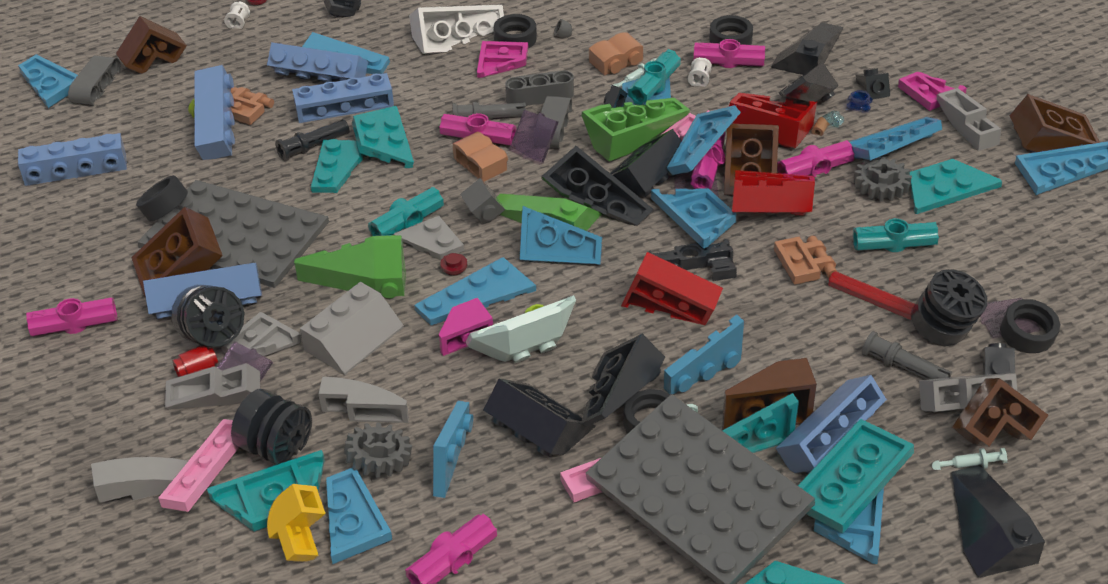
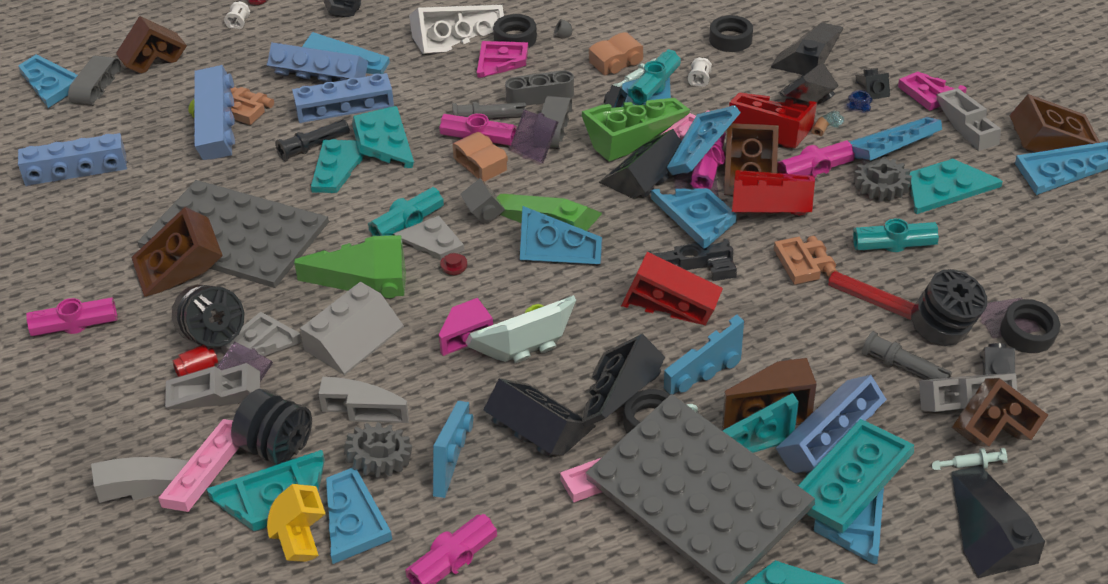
black tyre [136,175,188,222] -> none
medium blue brick [143,263,262,319] -> none
dark azure wing [414,257,536,325] -> none
black wedge [541,146,654,226] -> none
dark pink piece [694,39,765,68] -> none

